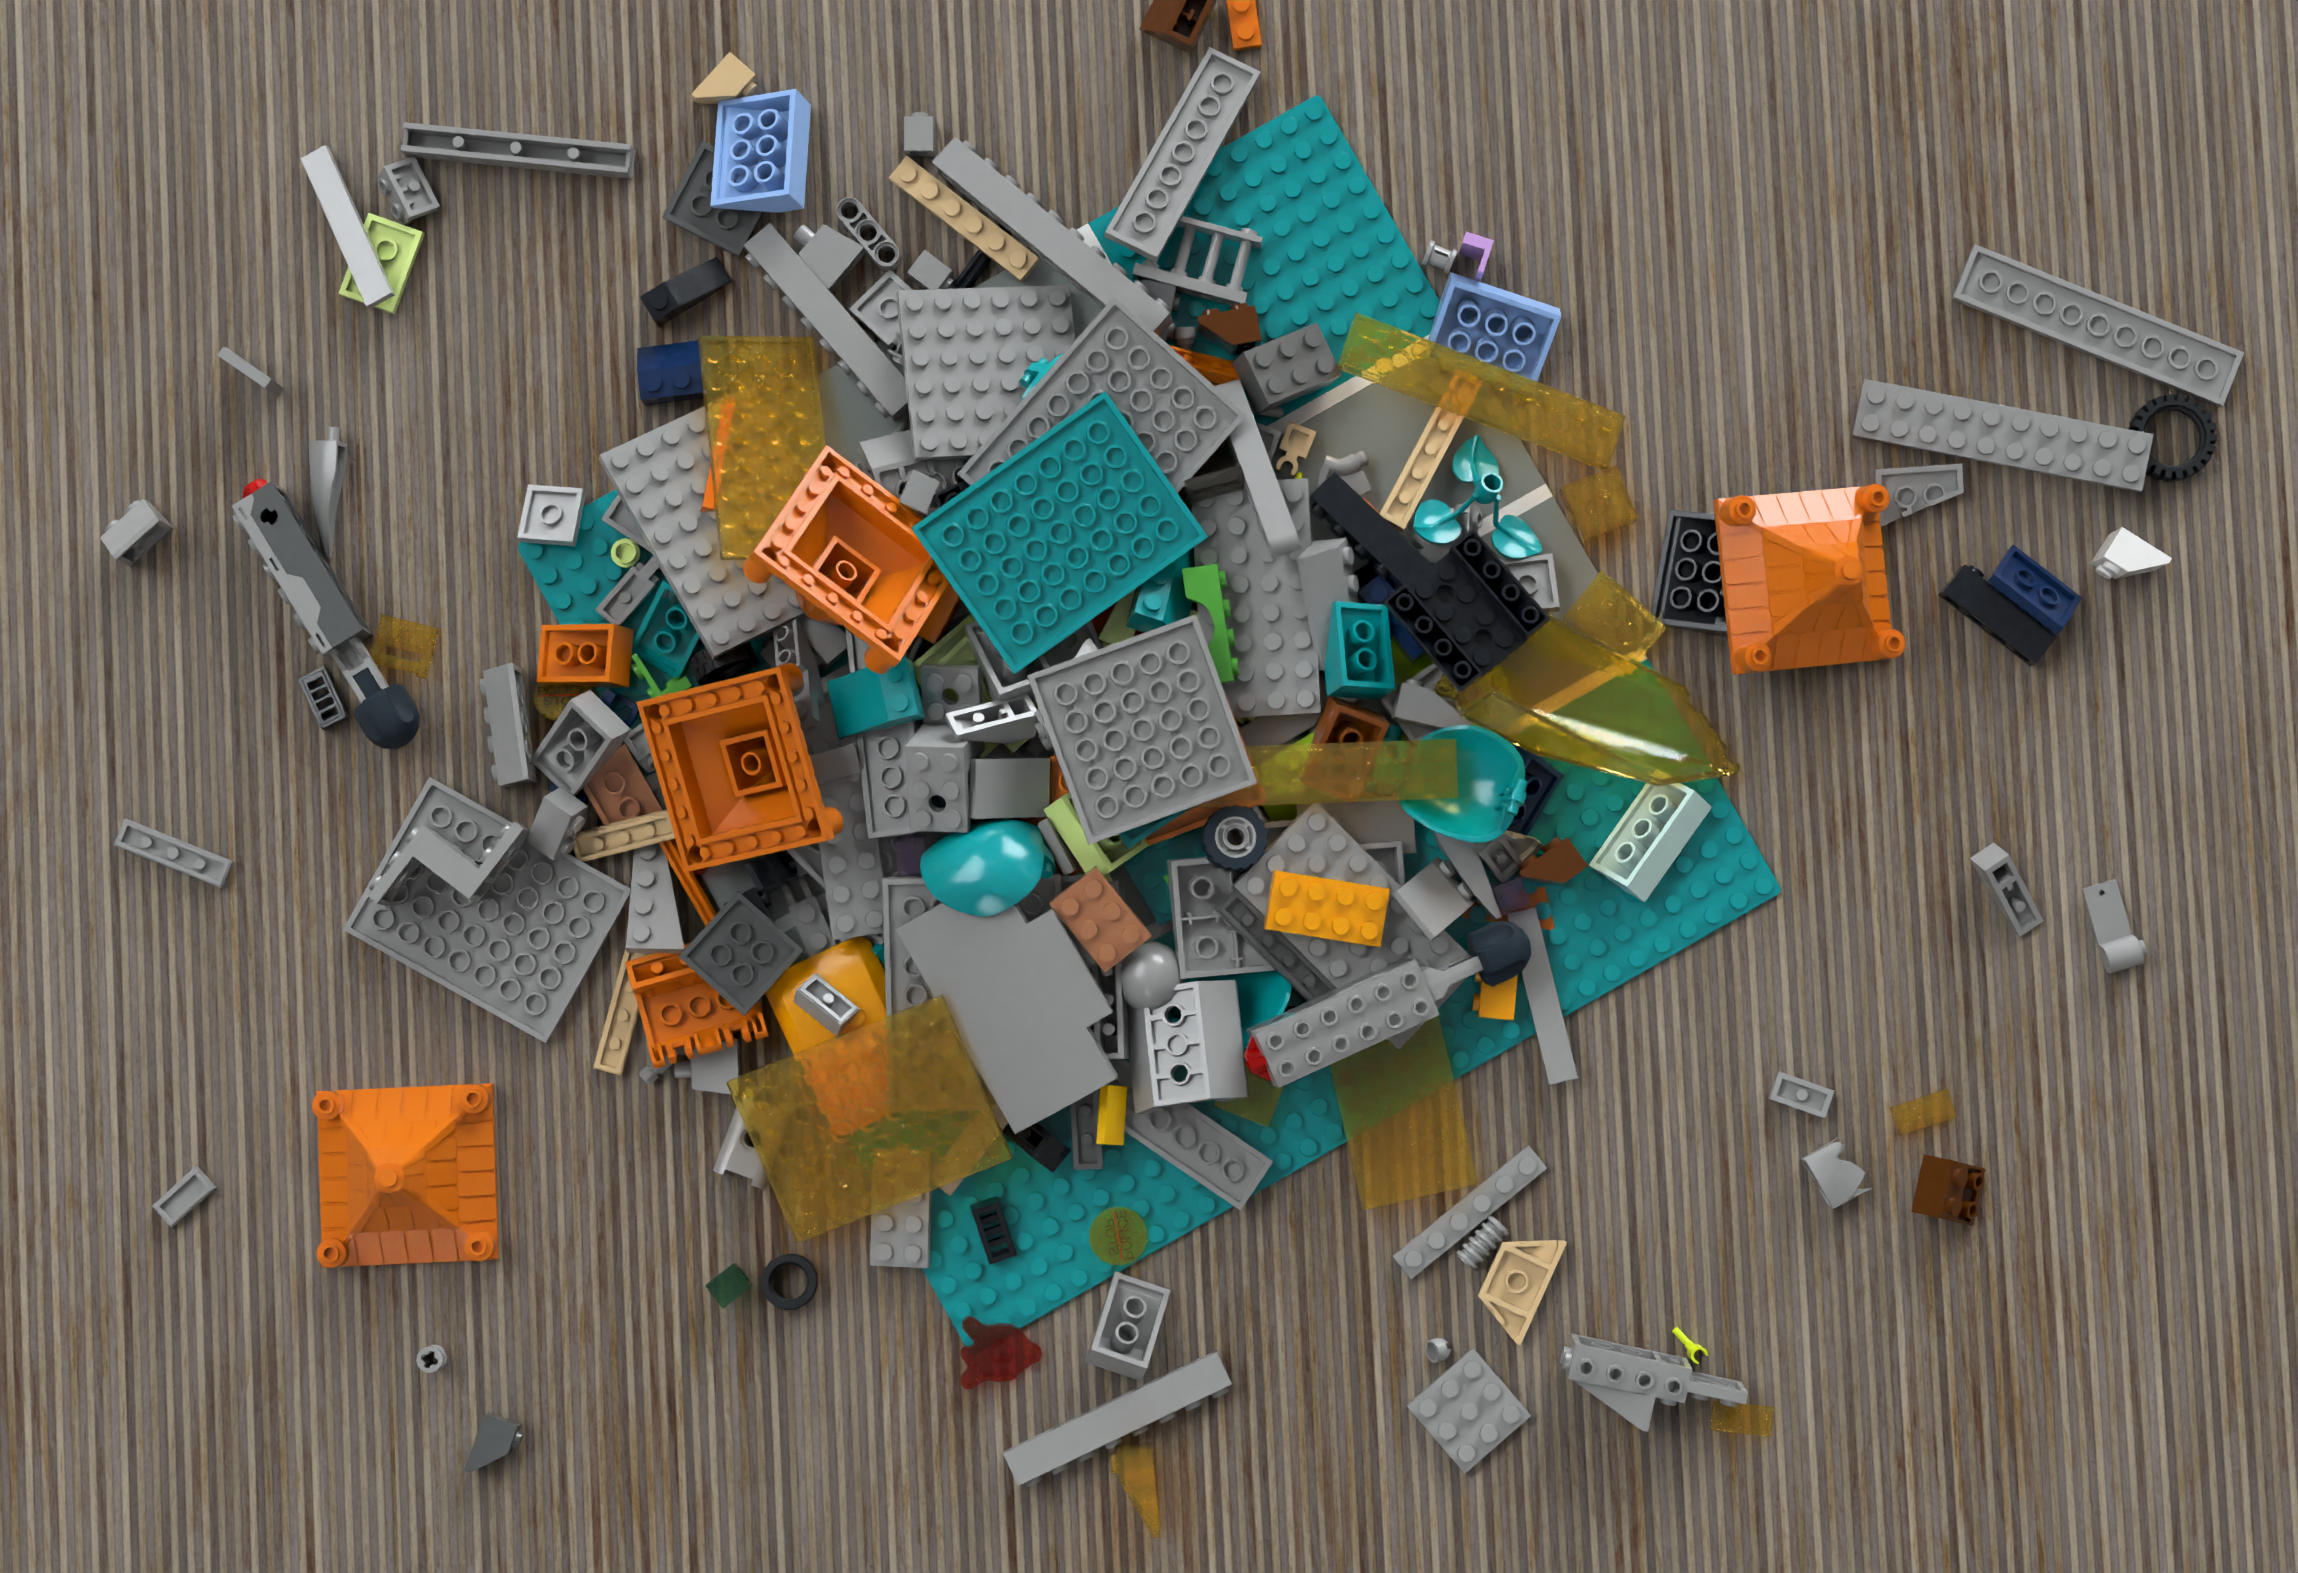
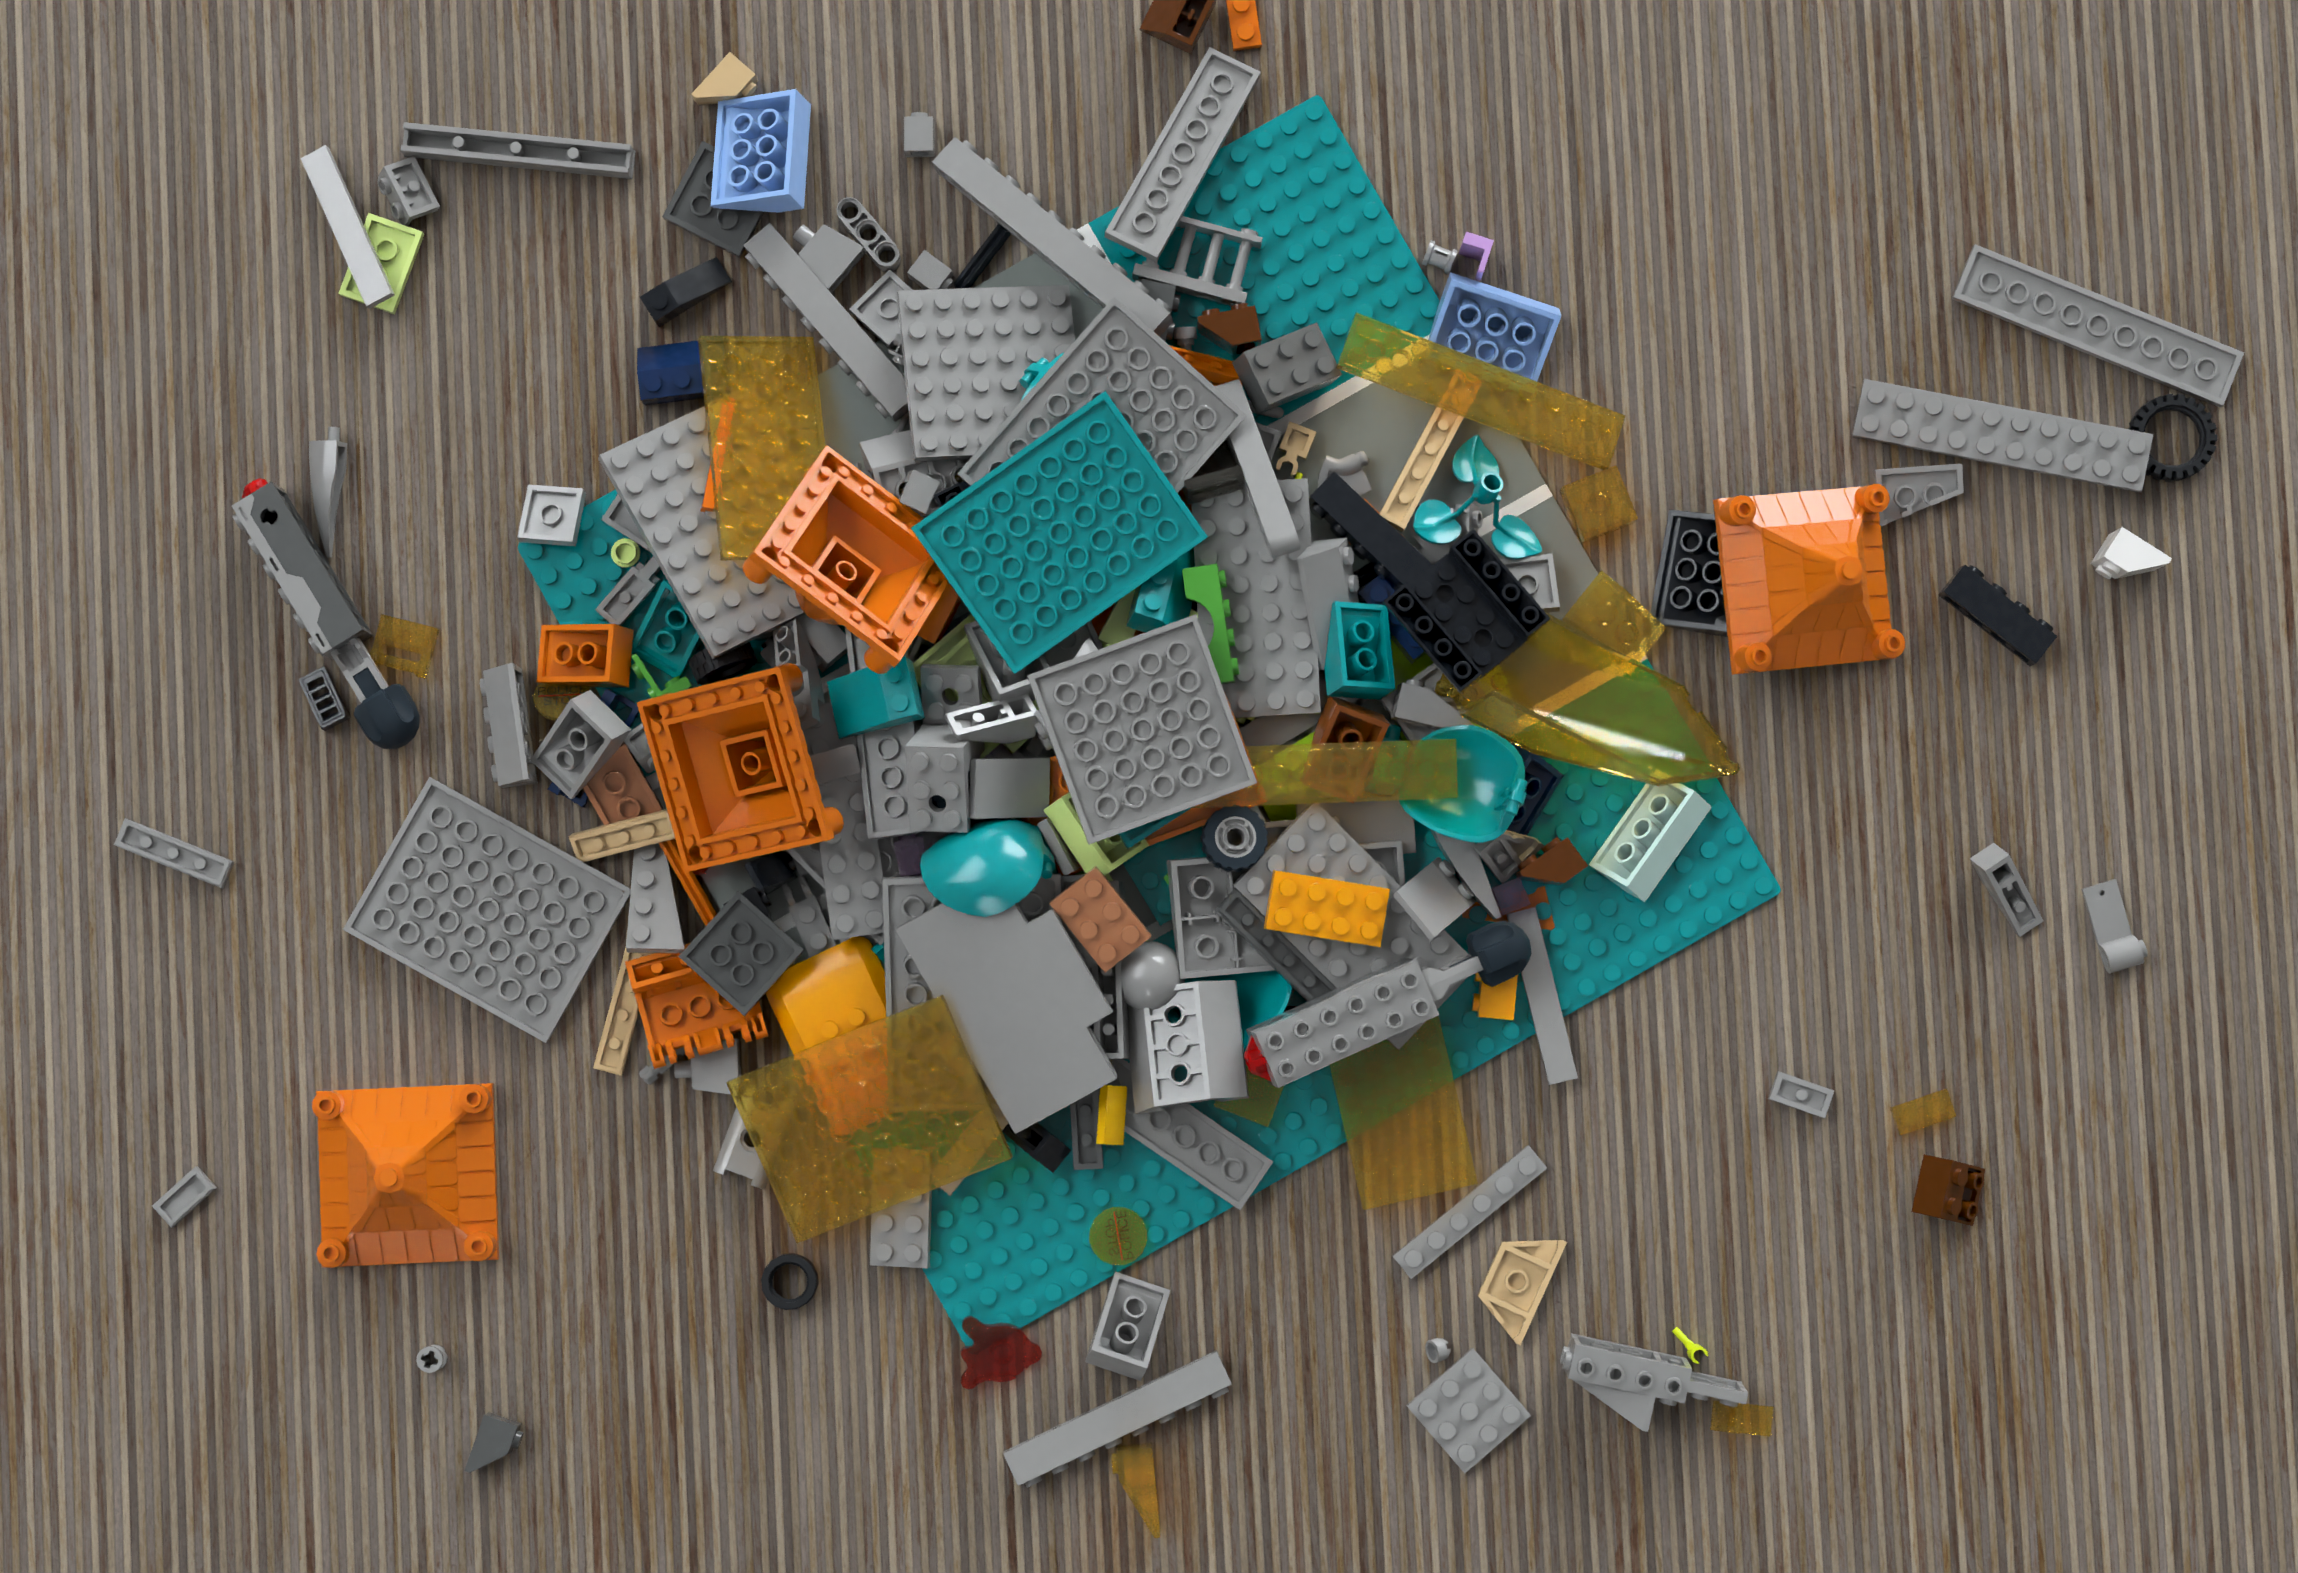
light grey slope [100,499,173,567] -> none
light grey tile [218,347,283,397] -> none
light grey bracket [367,822,530,906] -> none
light grey brick [526,787,588,860] -> none
clear green panel [705,1263,754,1308] -> none
light grey slope [794,973,860,1036] -> none
tan plate [888,156,1040,283] -> none
black slope [970,1196,1017,1265] -> none
light grey piece [1456,1216,1509,1270] -> none
light grey piece [1801,1137,1872,1209] -> none
dark blue plate [1988,545,2082,635] -> none

